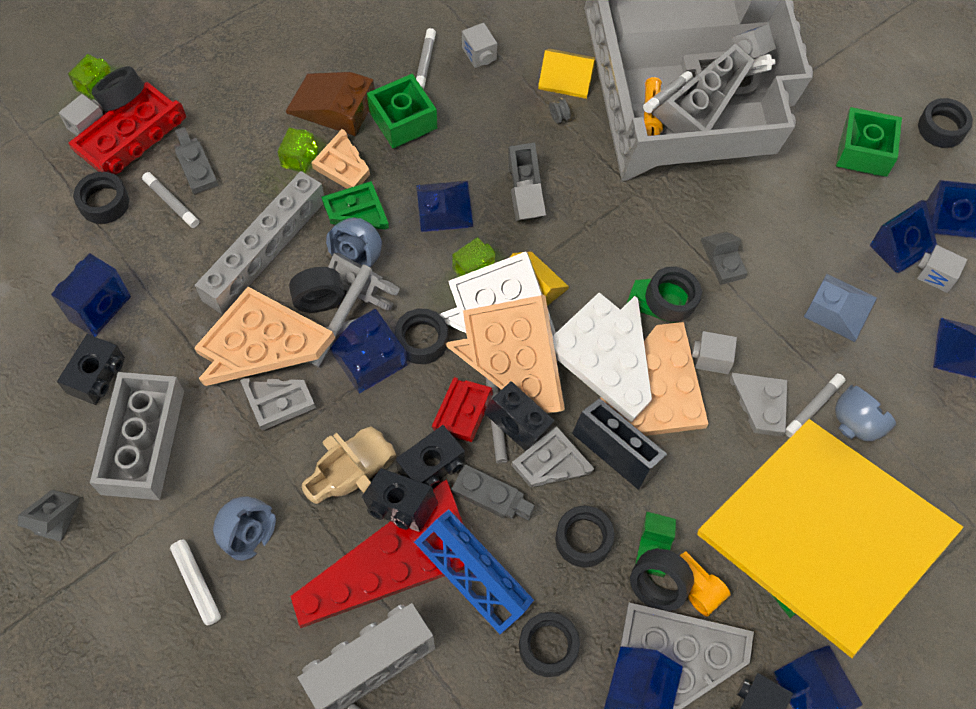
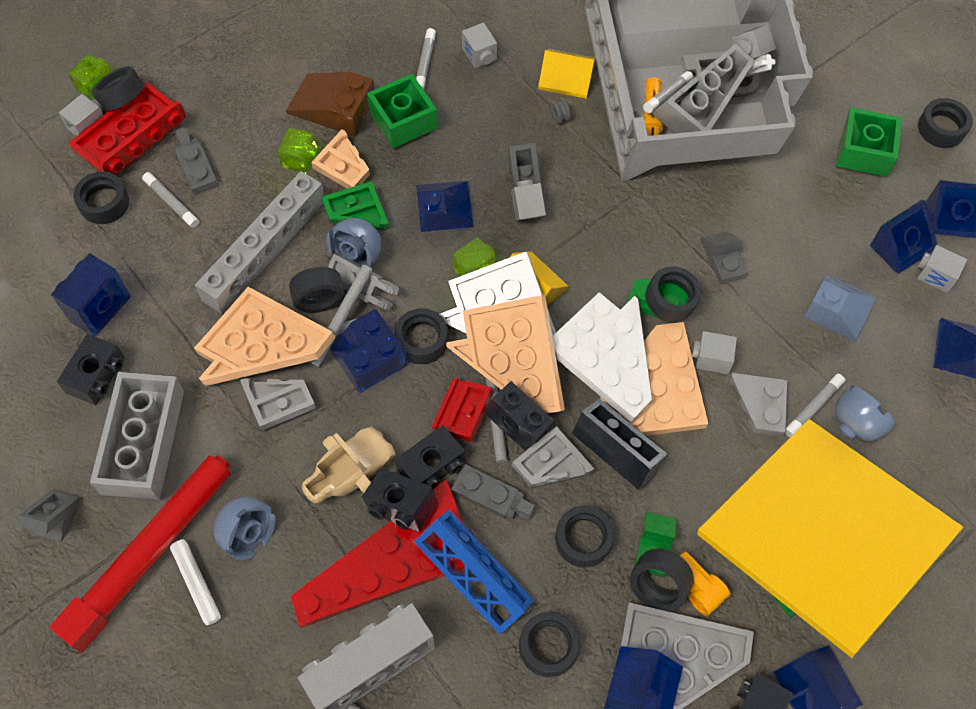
none -> red brick [49,455,231,653]

